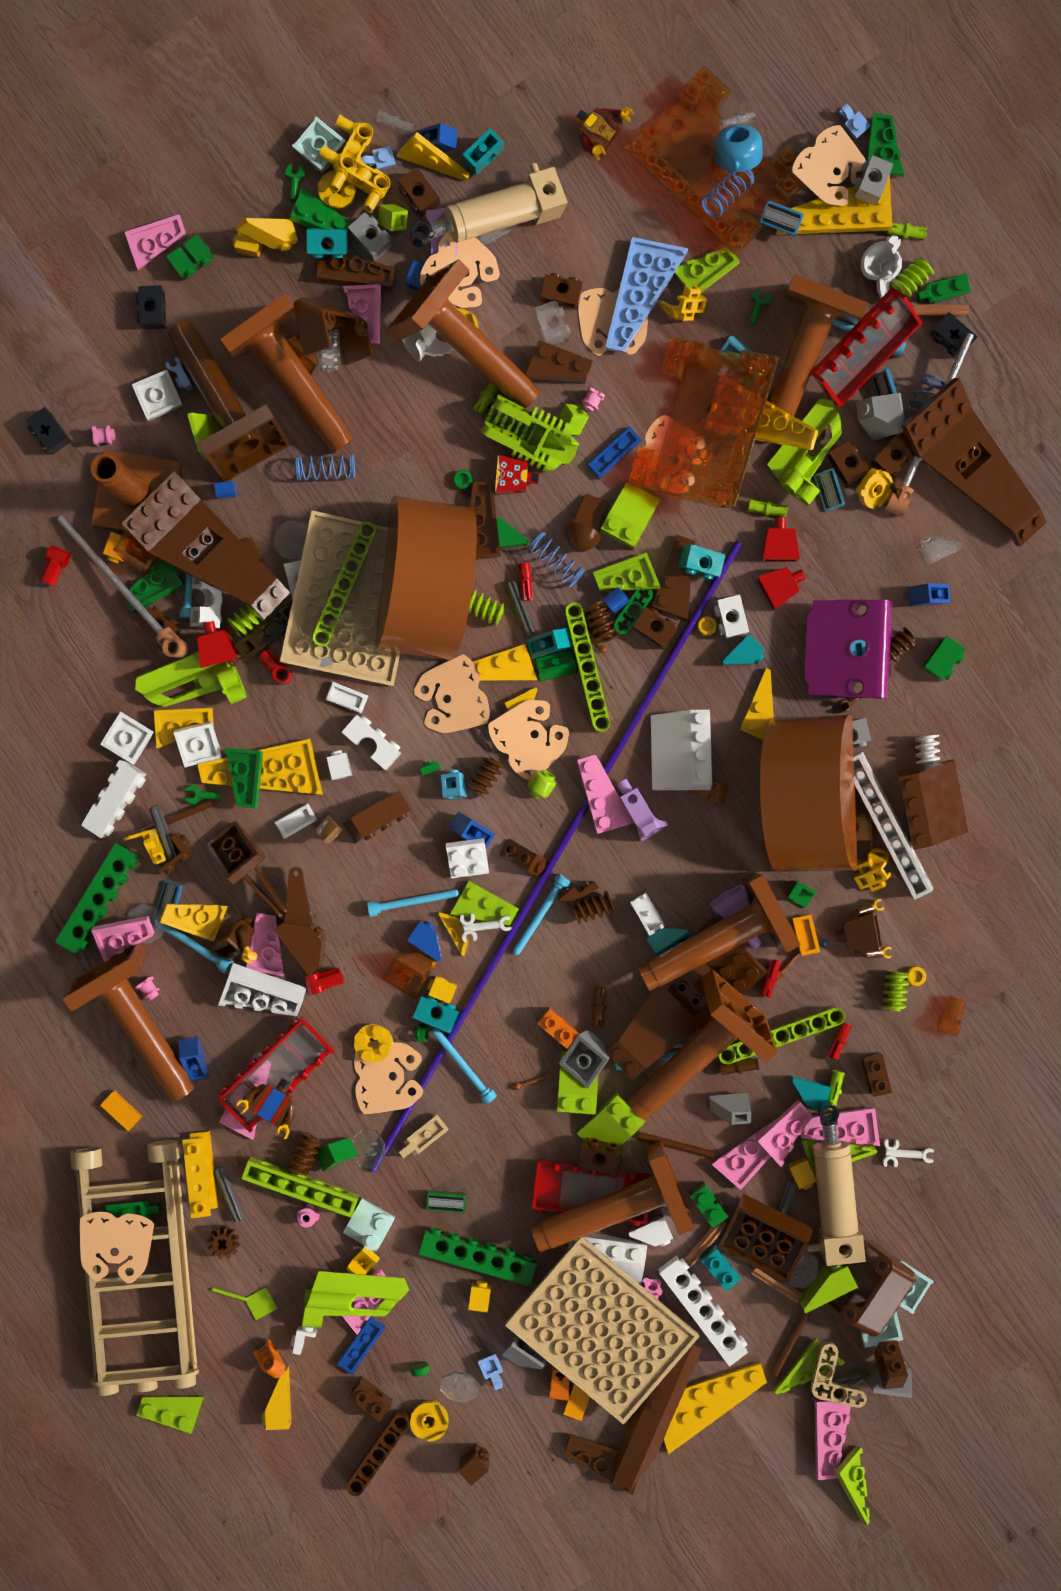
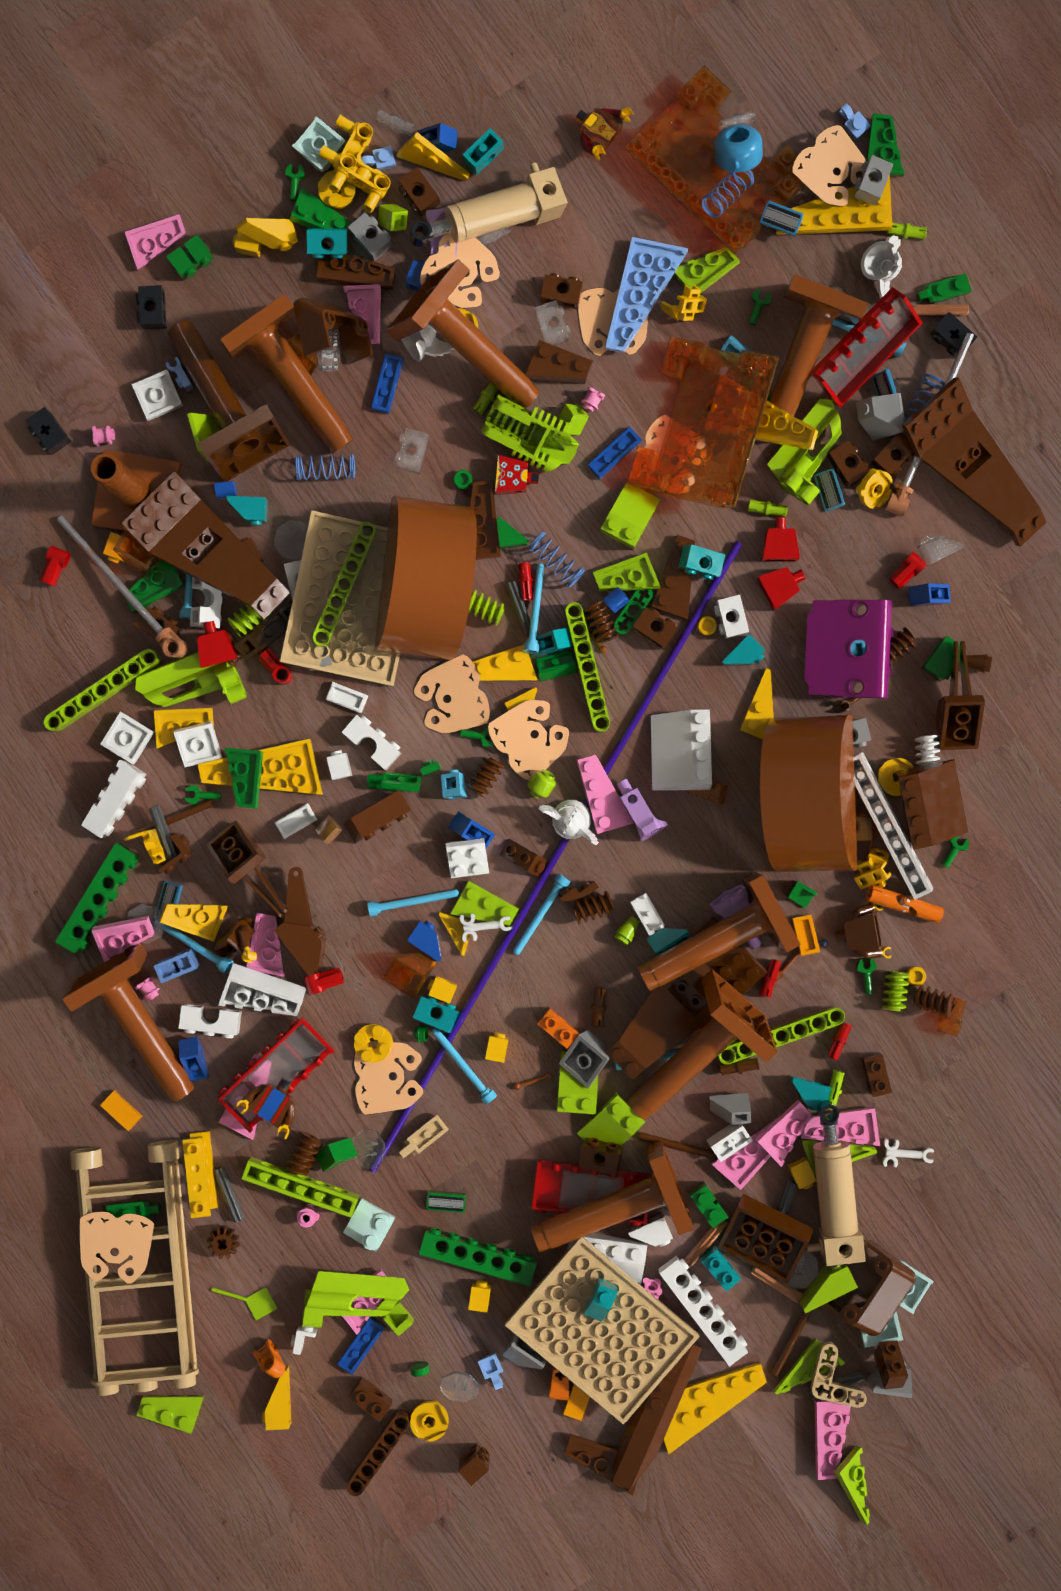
yellow bracket [346,1247,380,1275] -> none
reddish brown piece [565,493,608,553] -> none
lime piece [891,258,934,297] -> none
none -> lime beam [44,649,161,732]
none -> medium blue brick [154,948,200,983]
none -> white arch [179,1004,242,1038]
none -> teal slope [226,496,268,526]
none -> green hinge [367,772,421,792]
none -> blue tile [371,353,404,414]
none -> lime panel [383,1302,414,1336]
none -> clear brick [394,428,429,474]
none -> green bar [460,727,496,747]
none -> yellow brick [485,1032,509,1063]
none -> medium azure piece [523,563,544,654]
none -> white helmet [539,800,599,845]
none -> teal slope [583,1278,618,1321]
none -> lime cone [614,916,640,946]
none -> white hinge [707,1124,753,1162]
none -> green bar [856,958,877,994]
none -> orange piece [866,885,944,923]
none -> yellow plate [877,758,914,796]
none -> red piece [888,551,928,590]
none -> reddish brown piece [913,984,957,1019]
none -> reddish brown slope [936,641,985,750]
none -> green bar [942,836,969,868]
none -> reddish brown cone [966,654,992,673]

